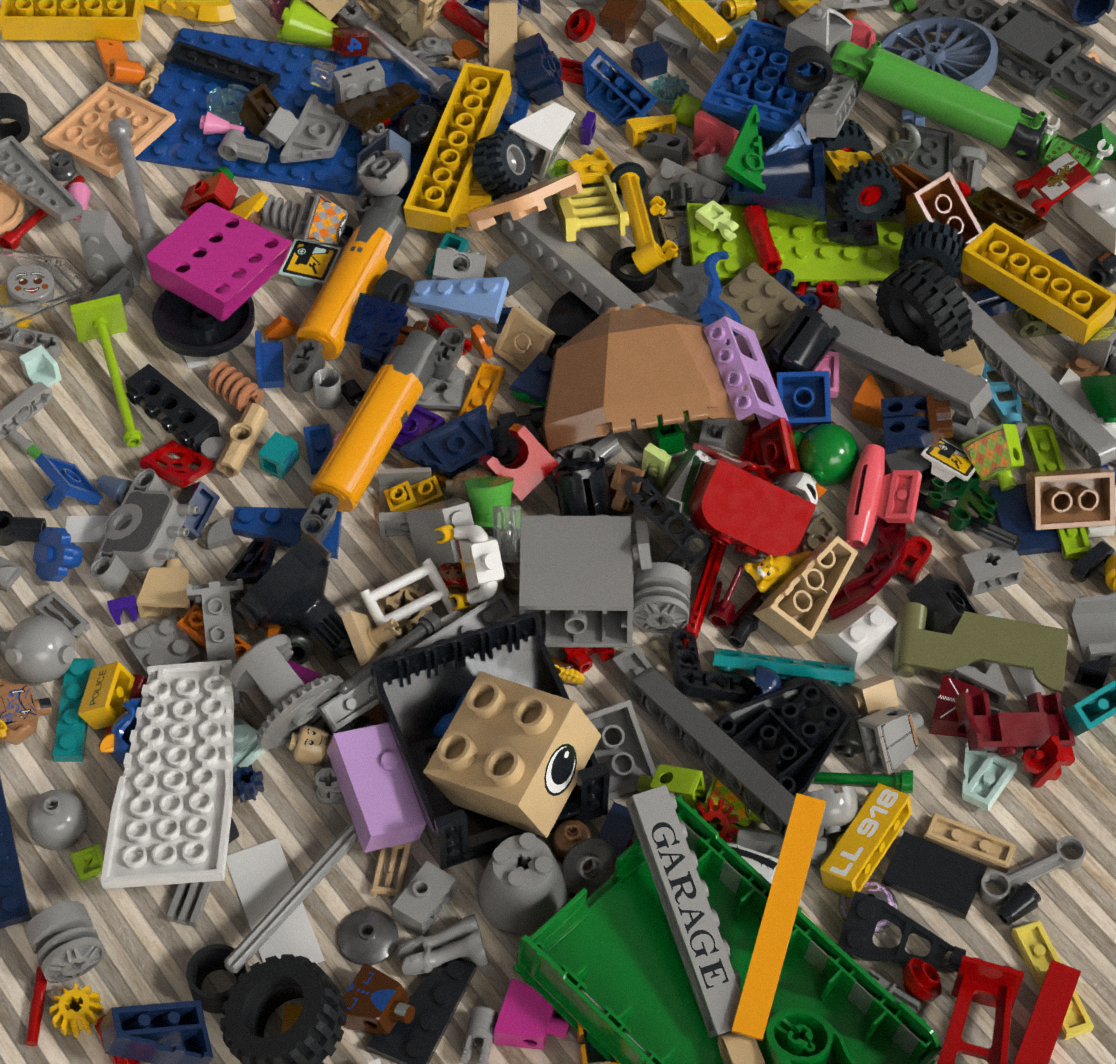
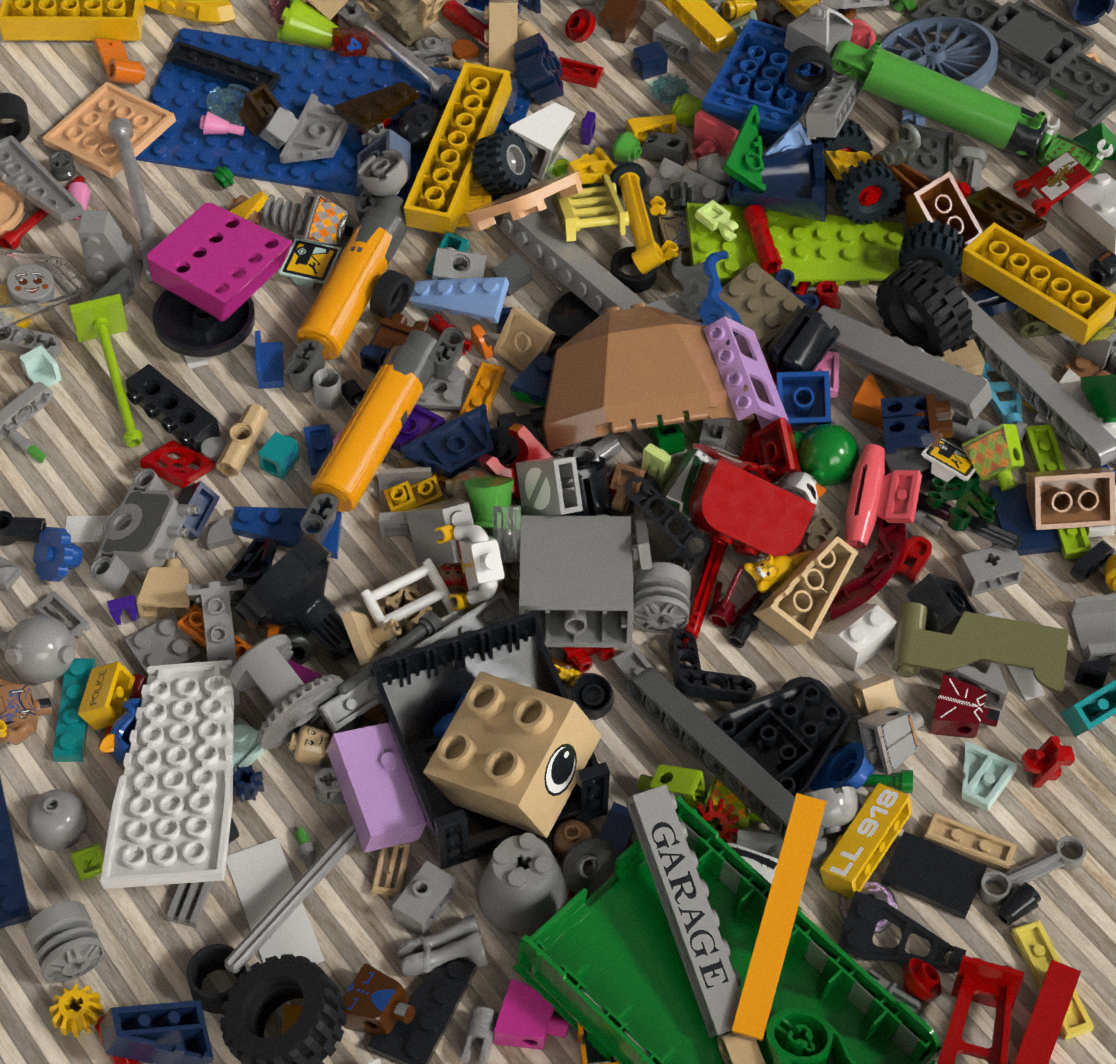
red piece [25,966,47,1046] -> none
blue tile [35,453,103,509] -> none
sand blue cone [97,475,132,505] -> none
tan piece [137,62,164,98] -> none
red brick [180,172,238,217] -> none
nougat piece [207,361,264,414] -> none
light grey piece [217,129,270,163] -> none
orange tile [263,315,299,339] -> none
clear tile [310,59,337,91] -> none
light grey piece [333,59,386,105] -> none
flat silver dish [338,909,399,966] -> none
clear blue hinge [344,293,408,353] -> none
blue wedge [582,47,658,126] -> none
light grey slope [586,700,656,800] -> none
teal plate [713,648,855,686] -> none
dark blue hair [753,665,782,700] -> none
black slope [826,216,879,246] -> none
dark red bracket [954,692,1076,757] -> none
none -> light grey piece [295,826,316,870]
none -> light grey brick [516,456,583,516]
none -> black hat [566,673,614,720]
none -> bright green cone [612,131,642,162]
none -> blue piece [810,742,874,791]

